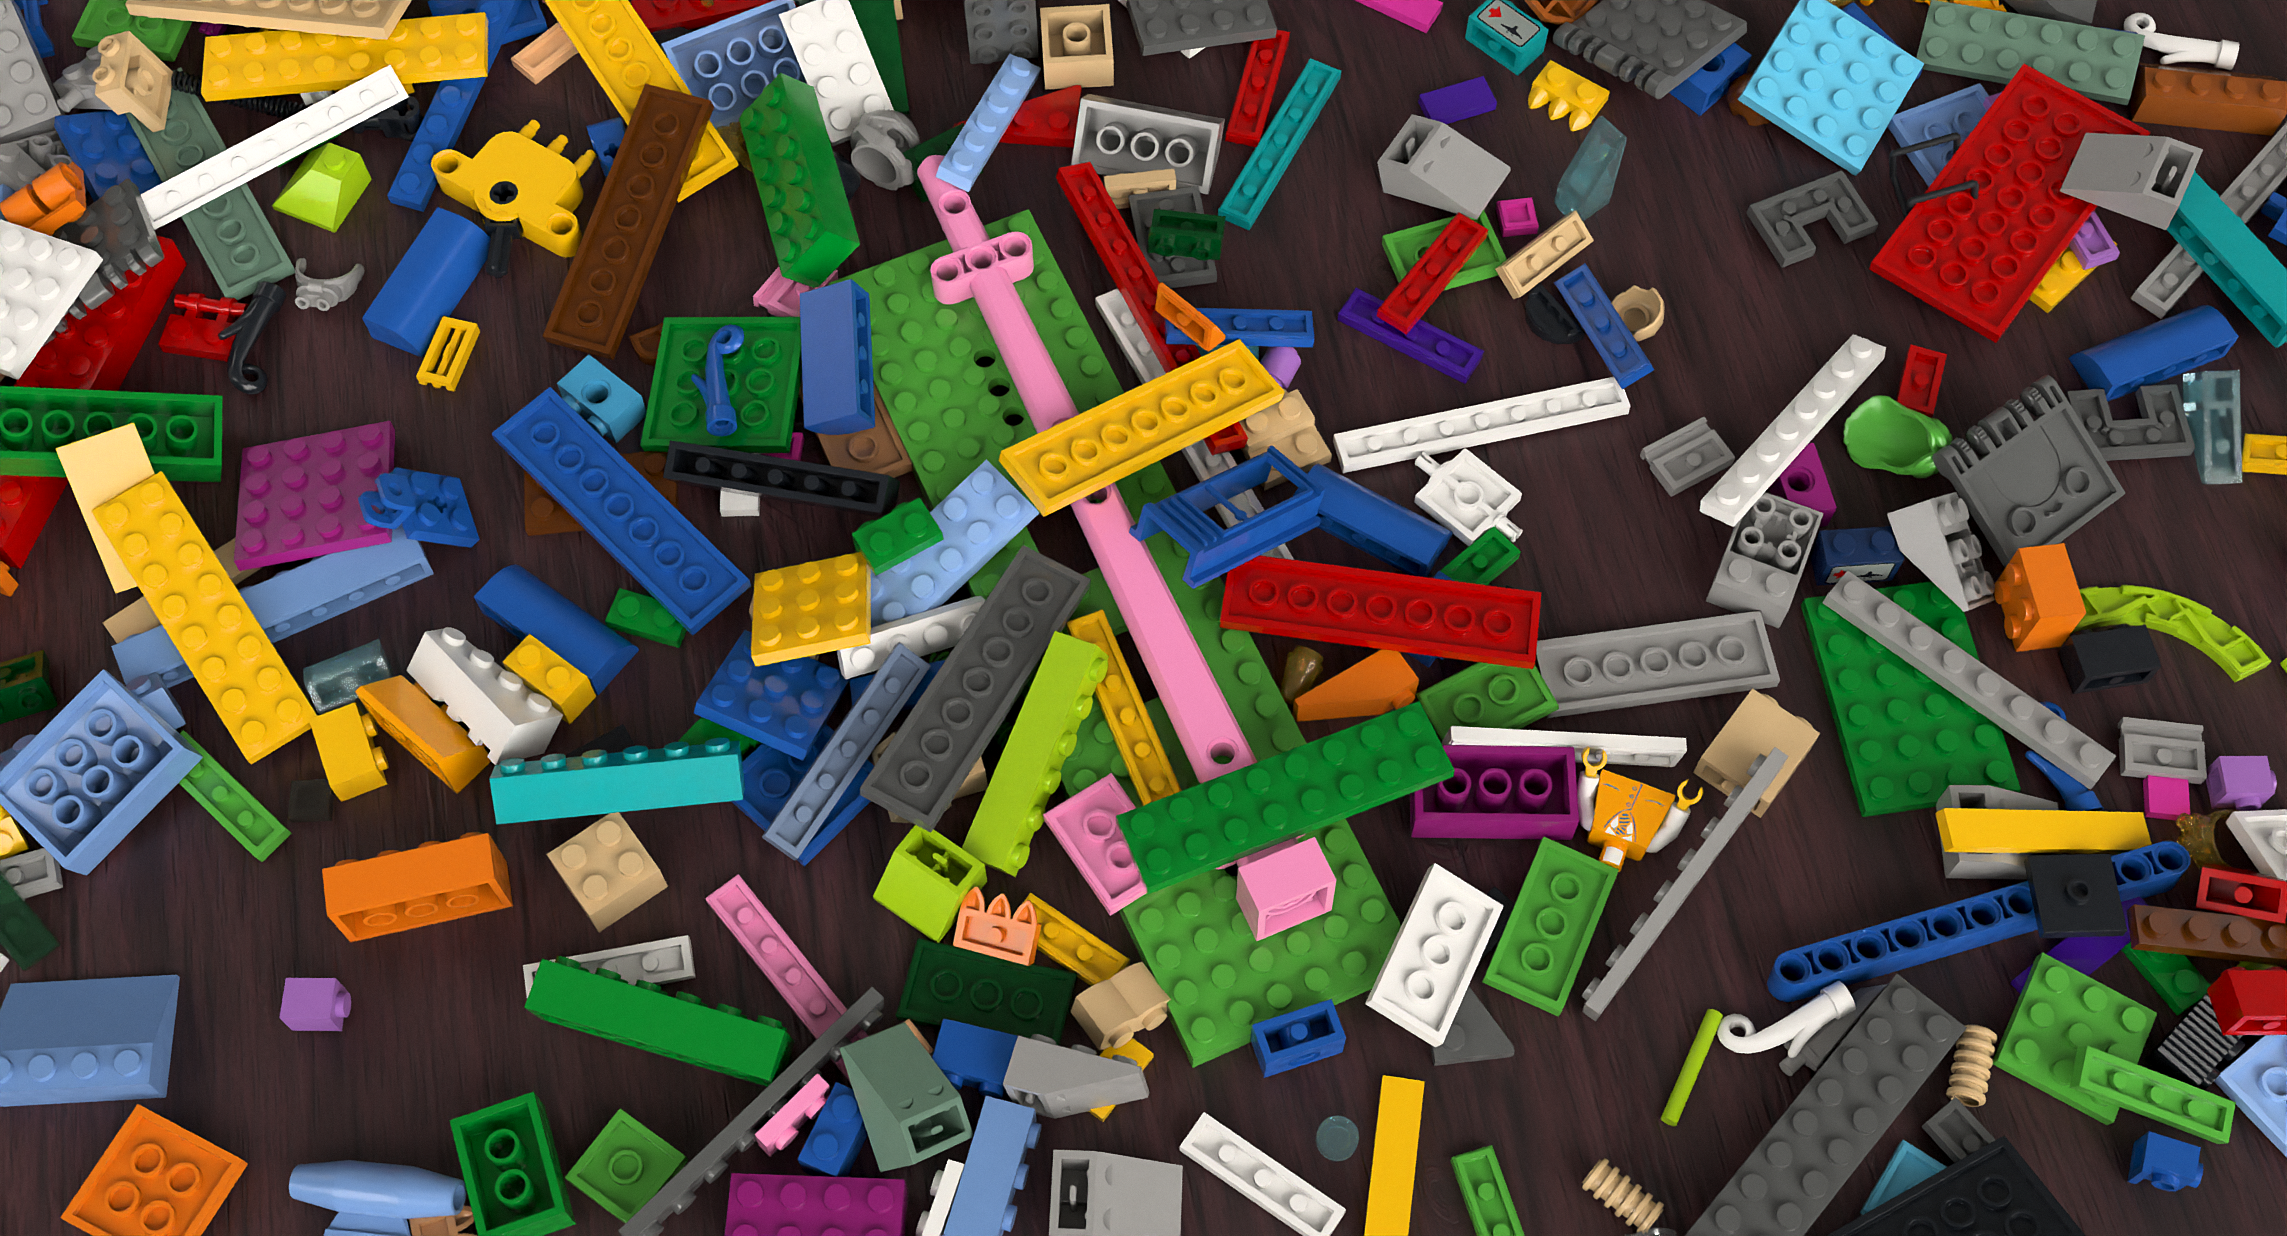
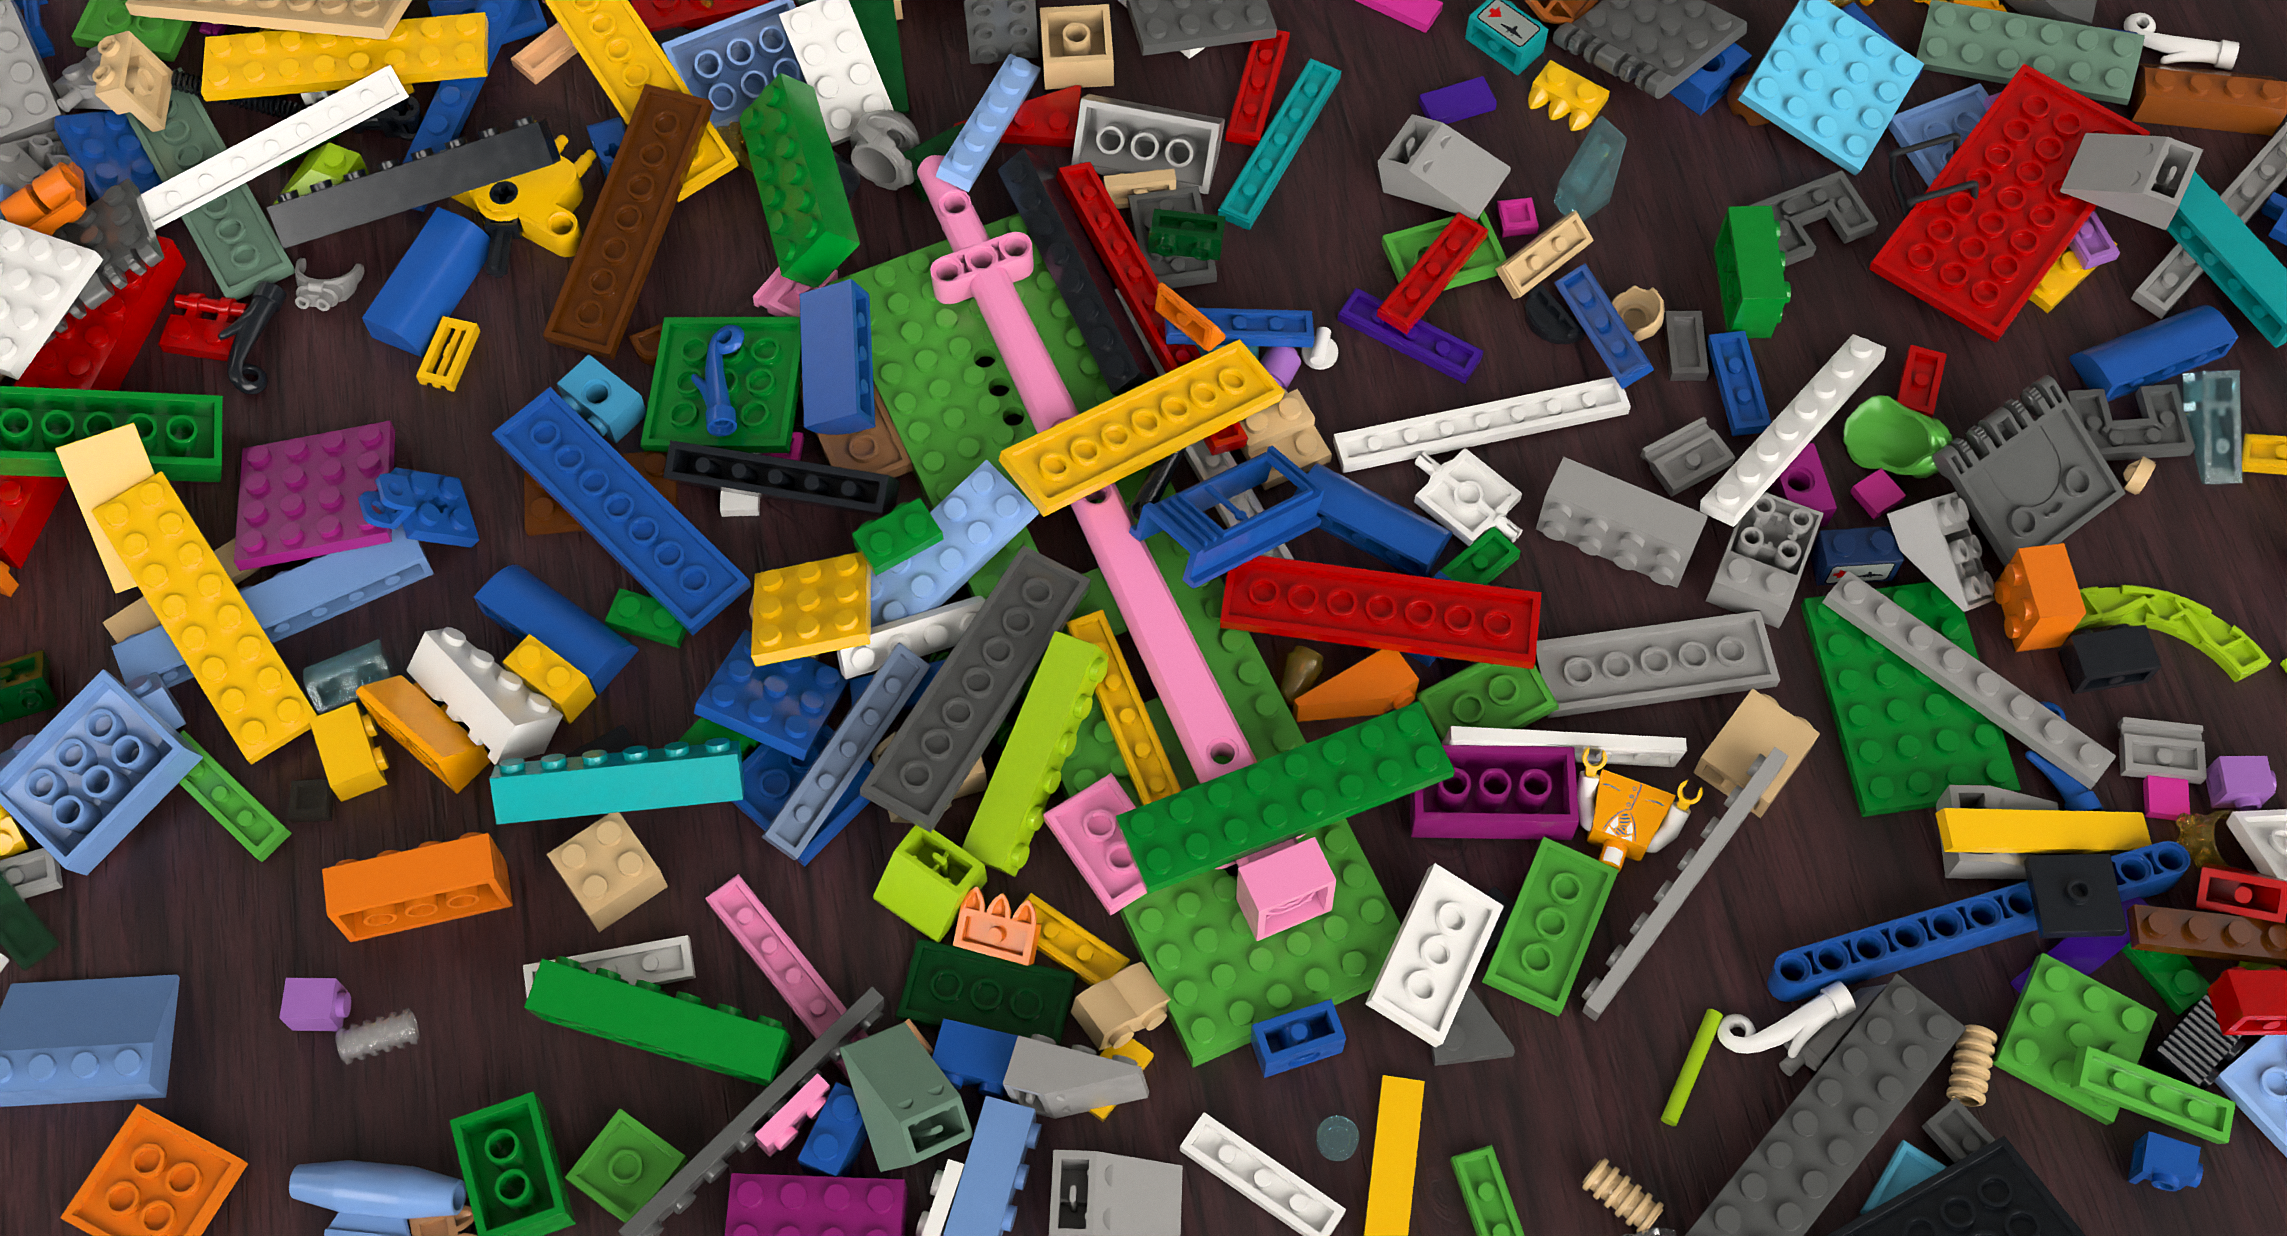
none -> black brick [266,115,561,249]
none -> clear piece [335,1008,420,1065]
none -> black brick [998,148,1160,396]
none -> black piece [1130,447,1186,520]
none -> white plate [1301,327,1338,370]
none -> light grey brick [1536,457,1708,588]
none -> flat silver tile [1663,311,1709,381]
none -> blue plate [1706,330,1772,436]
none -> green brick [1713,206,1791,339]
none -> dark pink tile [1850,468,1906,520]
none -> tan tile [2123,456,2156,495]

